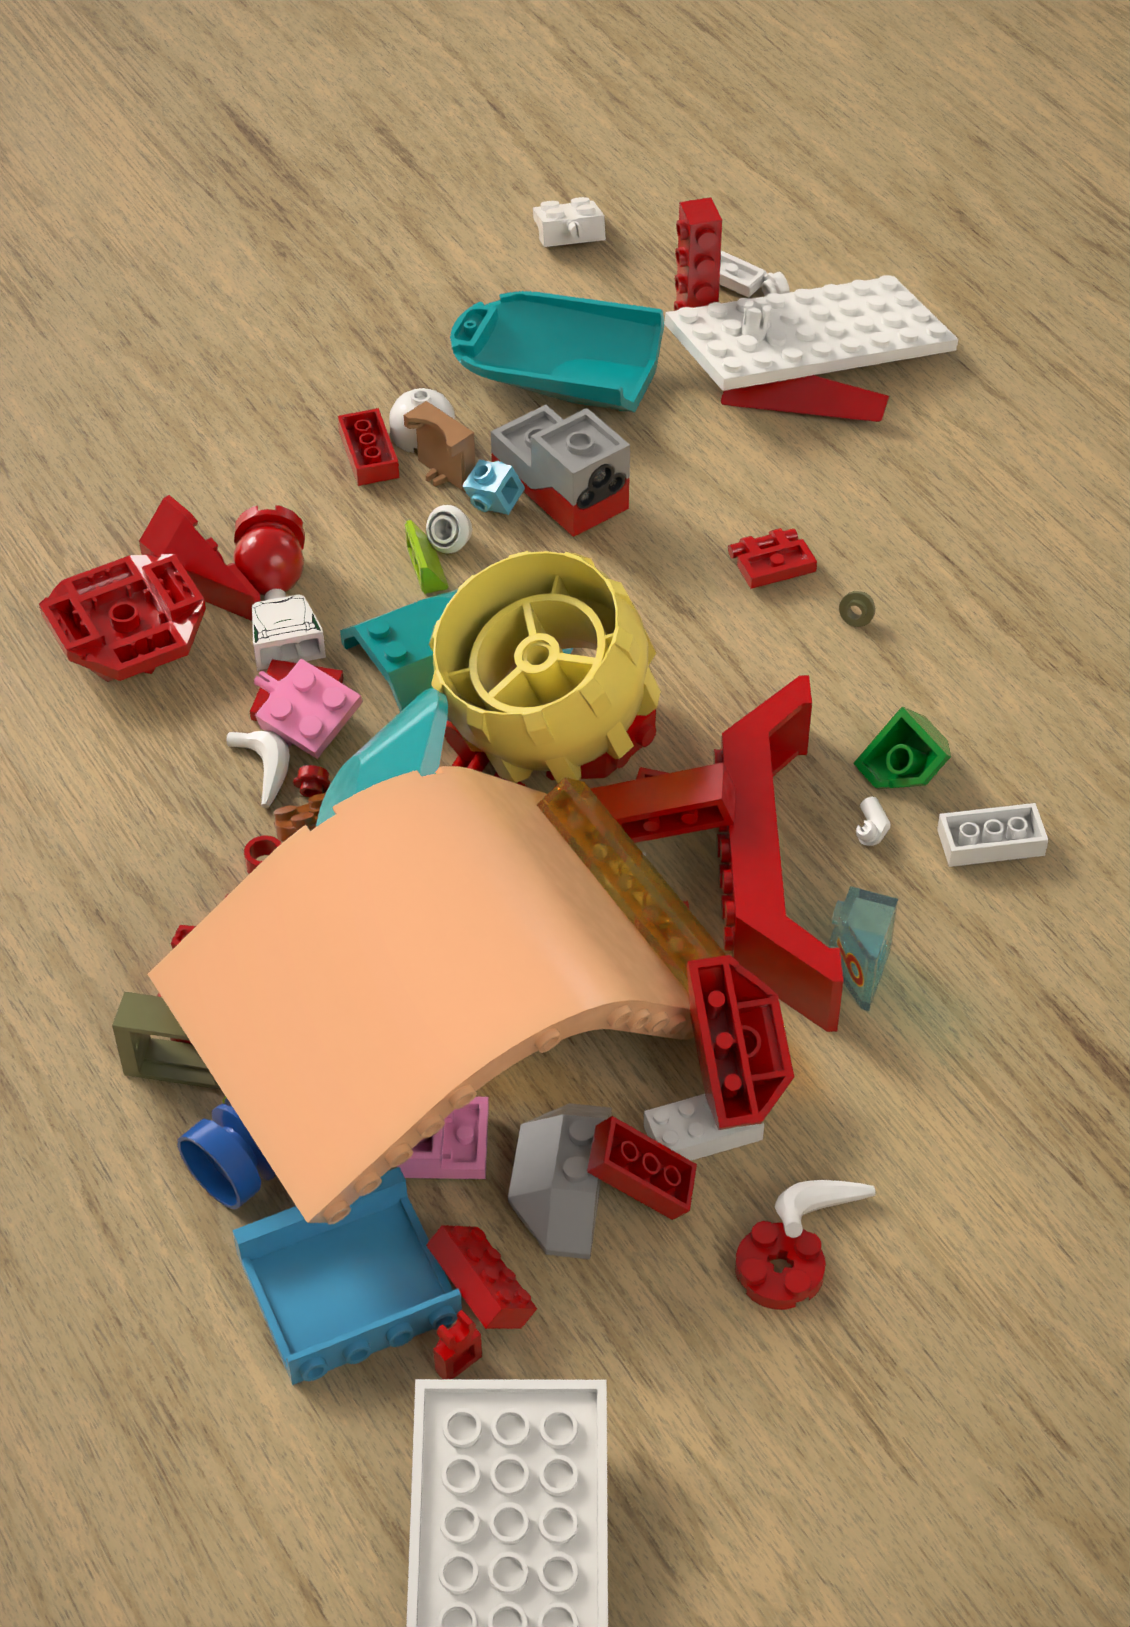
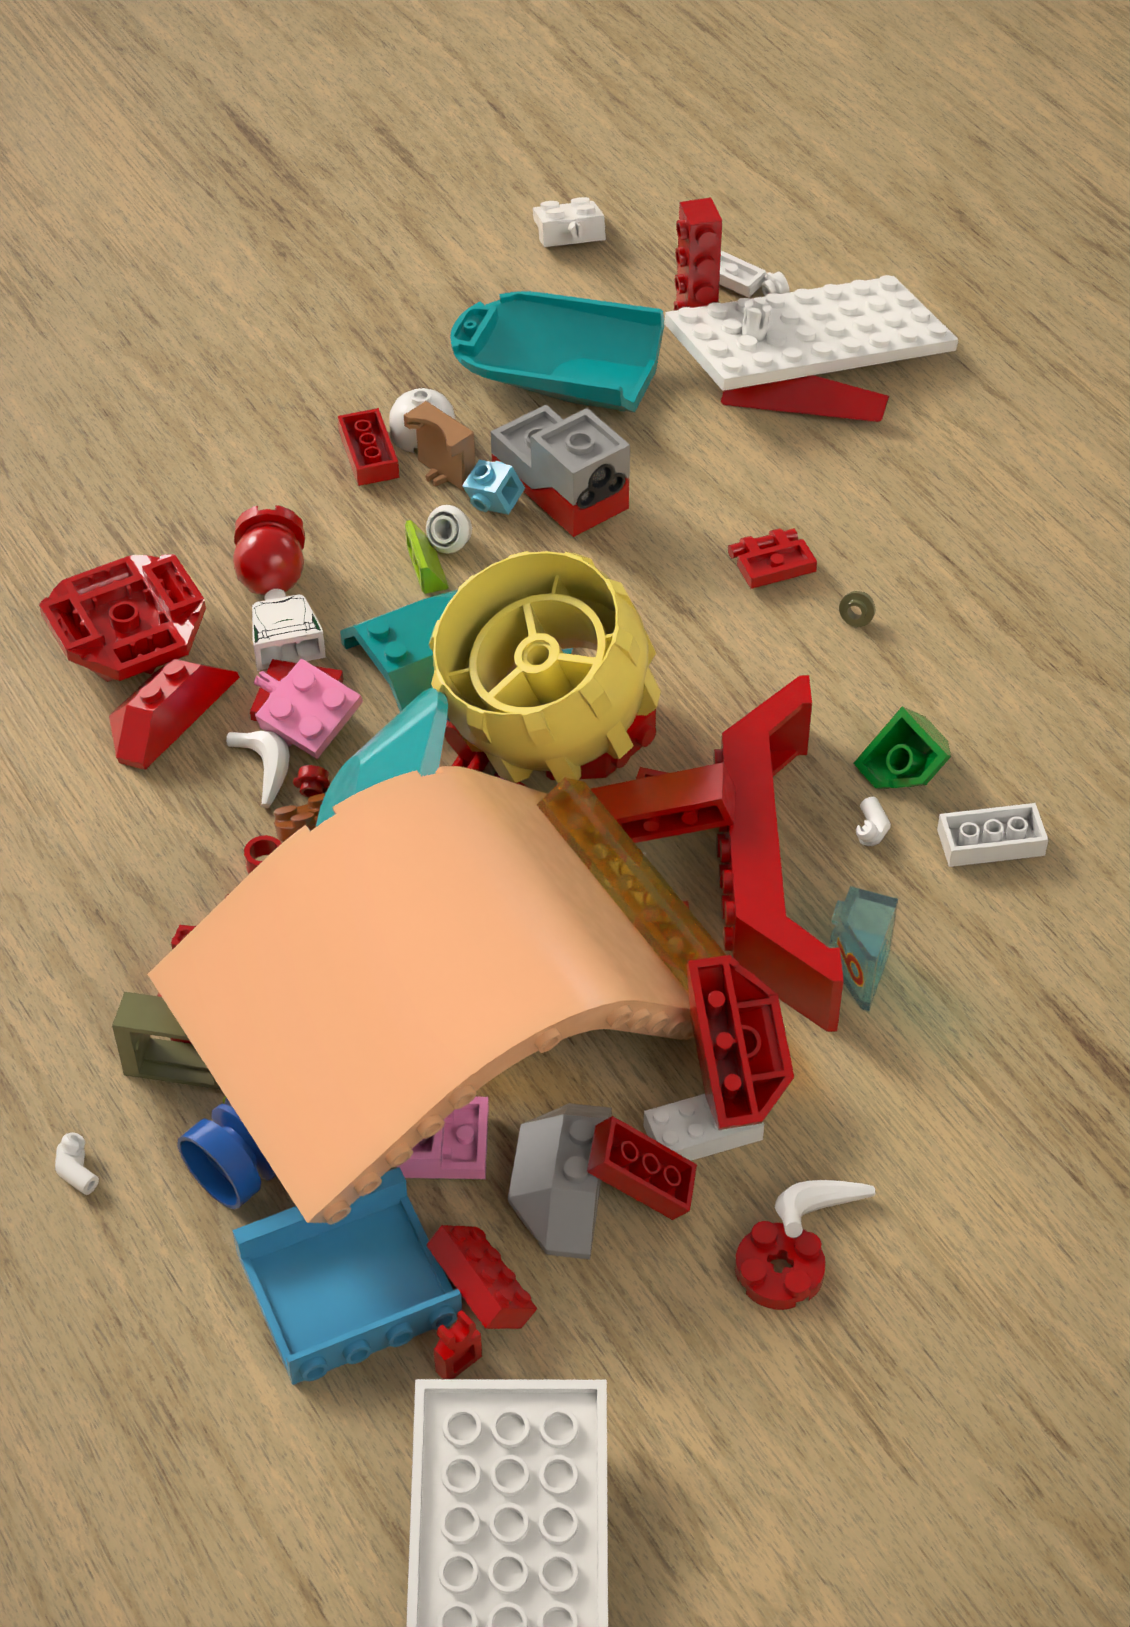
red wedge [139,495,261,621] -> none
none -> white arm [55,1132,99,1195]
none -> red wedge [109,659,240,770]

